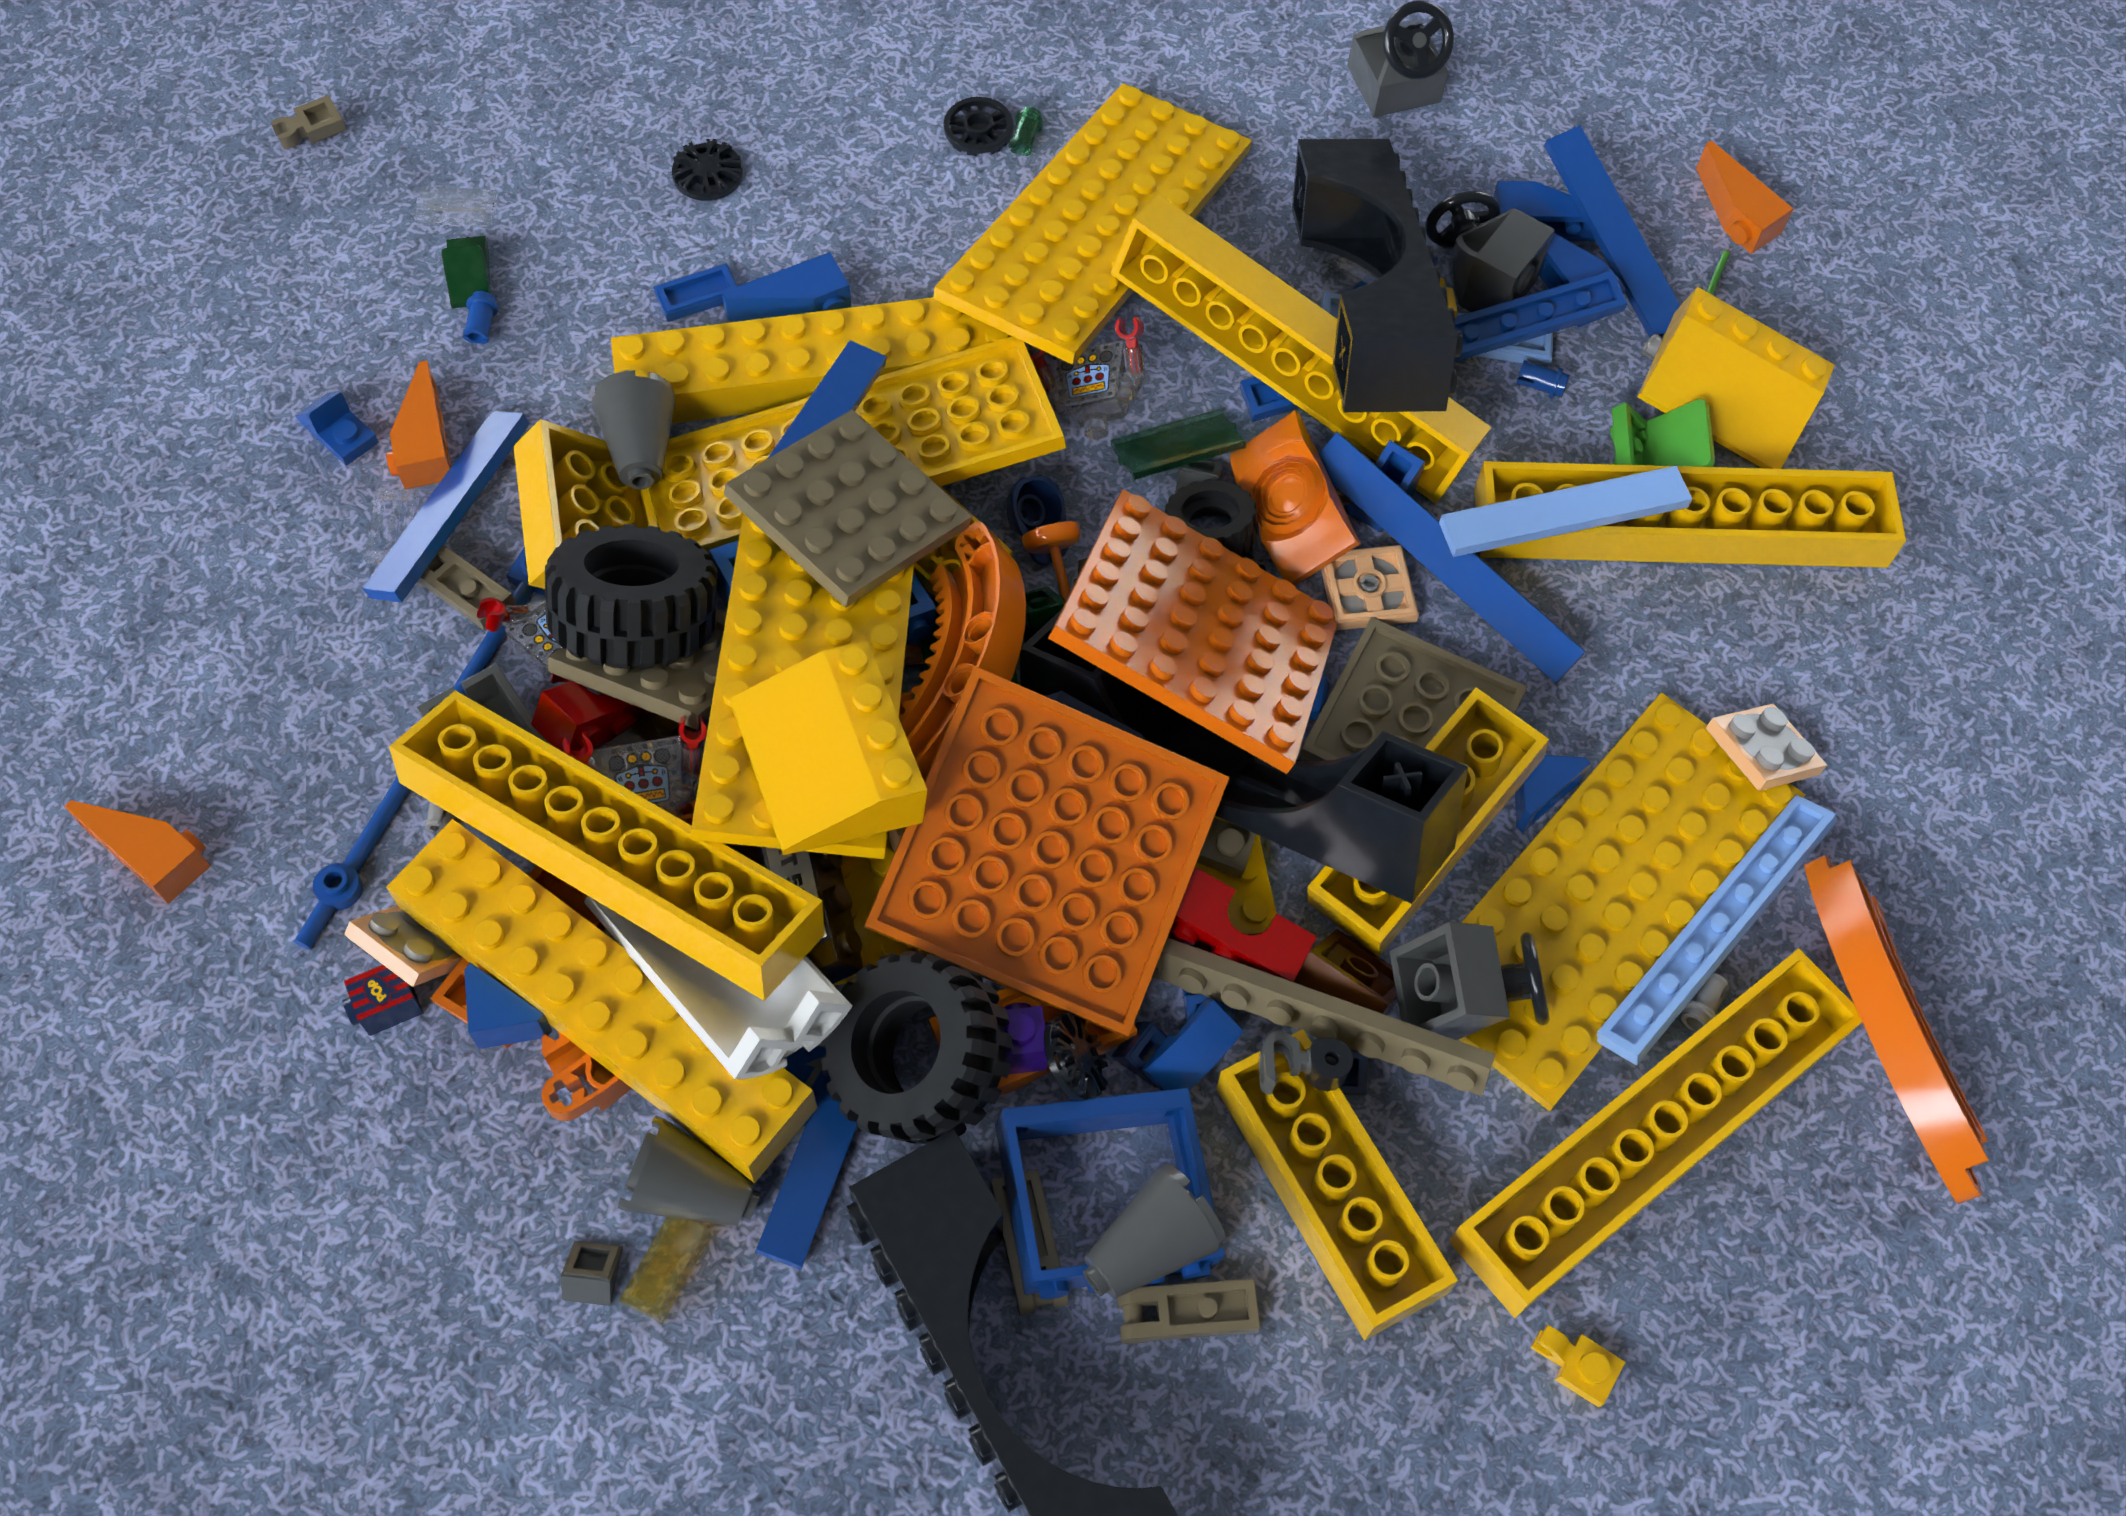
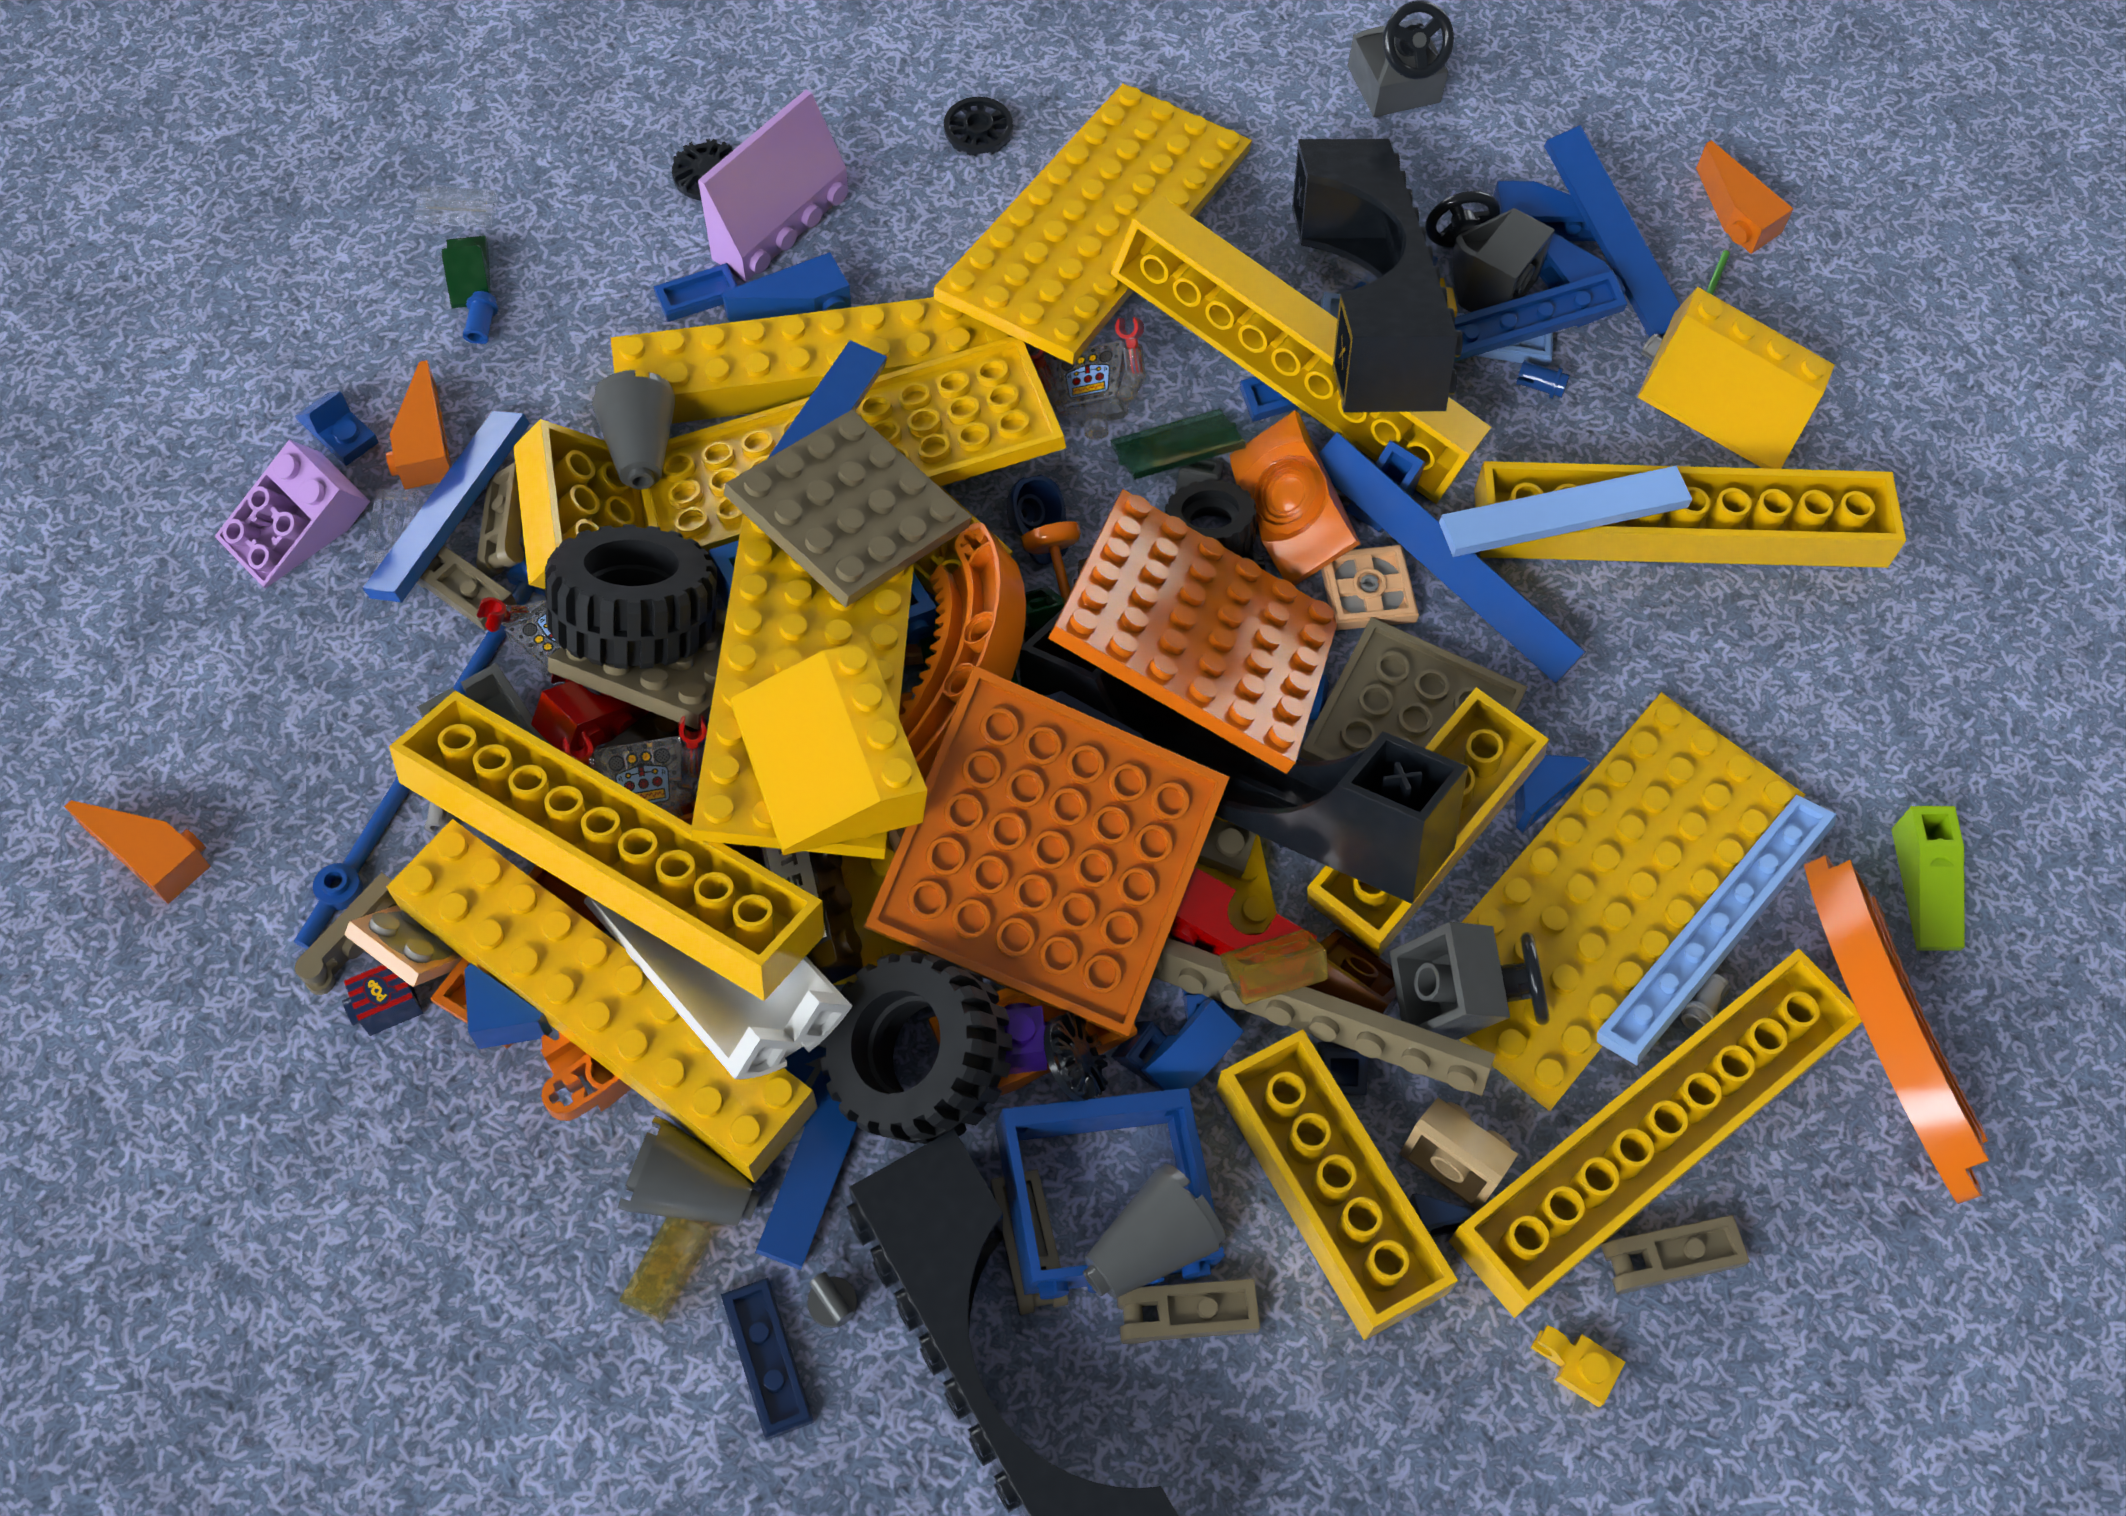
dark tan plate [271,95,347,149] -> none
dark grey slope [561,1240,623,1306] -> none
clear green pin [1009,107,1044,156] -> none
leg [1258,1030,1353,1095] -> none
bright green bracket [1610,399,1715,467] -> none
piece [1706,703,1827,791] -> none
none -> lavender slope [215,439,371,588]
none -> dark tan plate [295,872,397,995]
none -> dark tan plate [476,462,524,578]
none -> lavender slope [698,89,848,282]
none -> dark blue tile [721,1277,814,1441]
none -> dark grey plate [807,1272,857,1328]
none -> clear yellow slope [1220,929,1328,1005]
none -> tan slope [1399,1097,1519,1211]
none -> dark blue slope [1409,1193,1470,1237]
none -> dark tan plate [1601,1215,1750,1295]
none -> lime slope [1891,806,1965,951]

